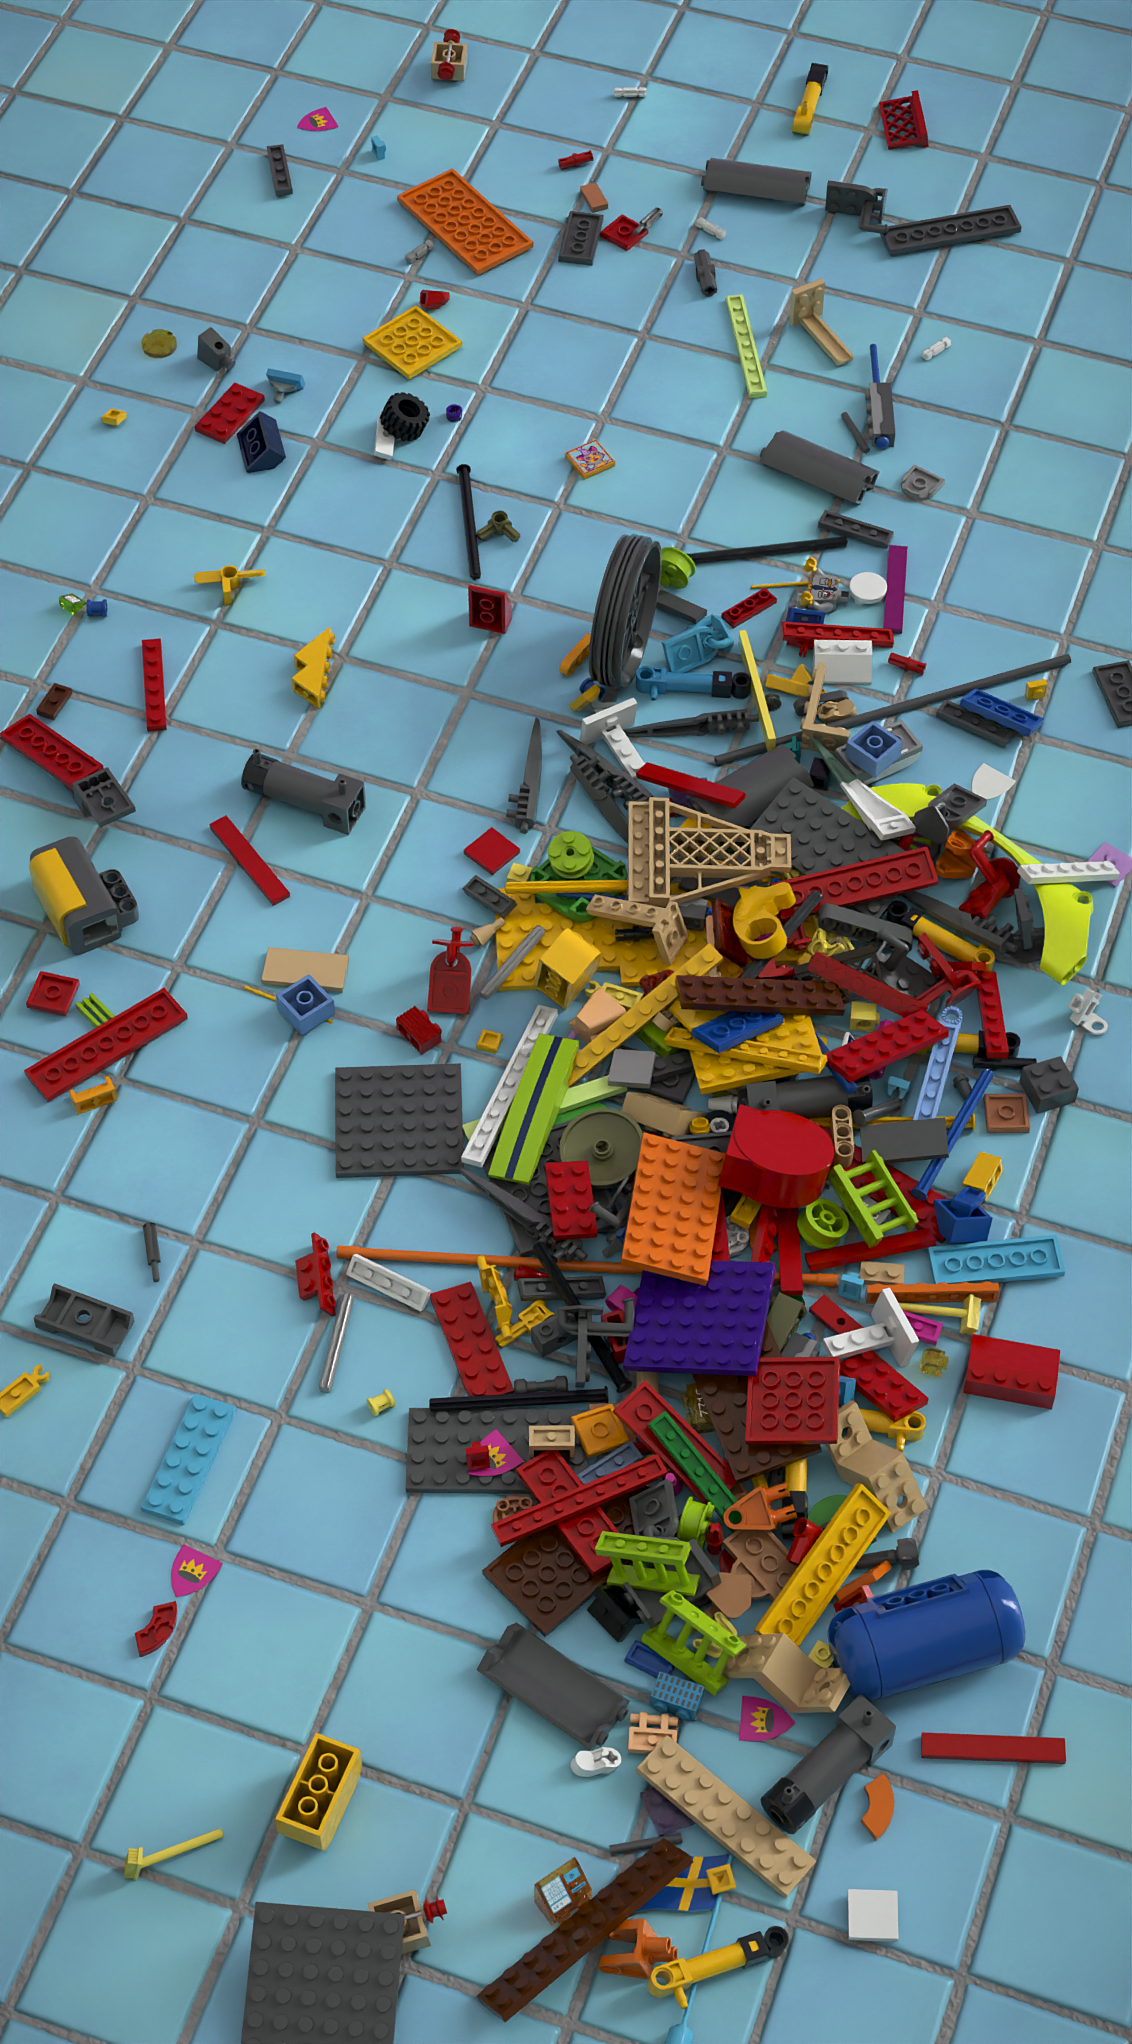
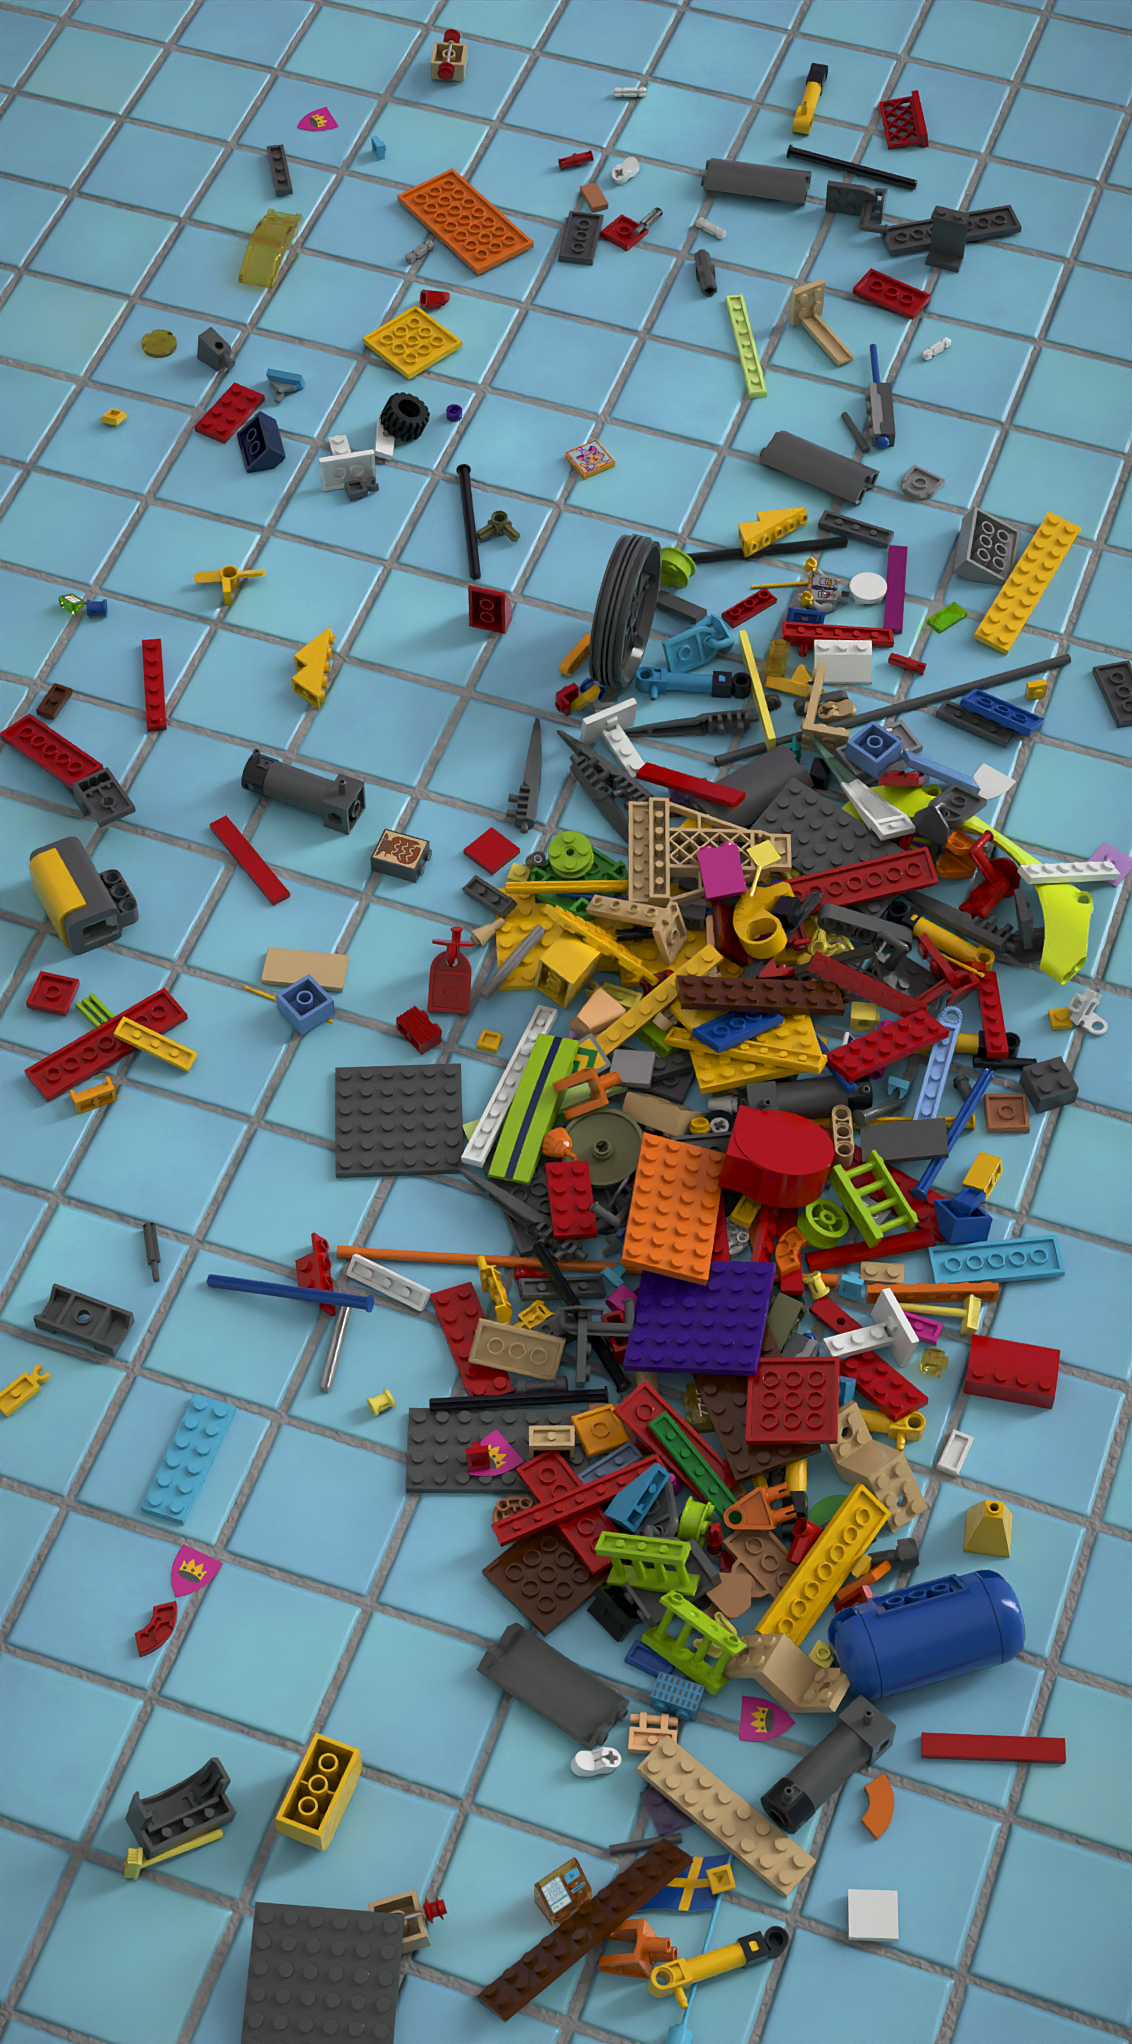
none -> yellow plate [113,1016,198,1073]
none -> dark grey piece [125,1757,236,1861]
none -> blue axle [207,1274,374,1313]
none -> clear yellow windscreen [238,209,303,288]
none -> white piece [319,435,377,492]
none -> dark grey plate [344,477,379,500]
none -> brick [370,829,432,883]
none -> tan tile [468,1318,566,1380]
none -> dark grey piece [525,851,546,869]
none -> yellow wing [542,904,659,986]
none -> orange piece [542,1127,578,1160]
none -> orange piece [552,1068,622,1120]
none -> red bracket [555,683,579,716]
none -> sticker [571,1033,612,1074]
none -> medium azure tile [599,1263,626,1288]
none -> dark azure slope [604,1462,671,1533]
none -> white piece [612,157,640,185]
none -> dark pink panel [696,842,747,902]
none -> yellow slope [738,507,808,557]
none -> light yellow piece [746,840,782,898]
none -> clear yellow brick [765,639,790,678]
none -> black brick [771,896,805,929]
none -> orange tile [775,1226,807,1277]
none -> black axle [787,144,917,190]
none -> light yellow bush [802,1271,830,1300]
none -> yellow tile [851,1553,872,1578]
none -> red plate [853,268,931,320]
none -> red plate [879,770,930,786]
none -> medium blue tile [901,749,981,795]
none -> dark grey panel [925,205,970,273]
none -> clear neon green tile [926,601,967,634]
none -> white tile [936,1429,974,1478]
none -> yellow piece [941,953,985,977]
none -> light grey slope [953,506,1021,586]
none -> yellow slope [963,1500,1013,1558]
none -> yellow plate [973,511,1082,655]
none -> yellow plate [1048,1008,1073,1031]

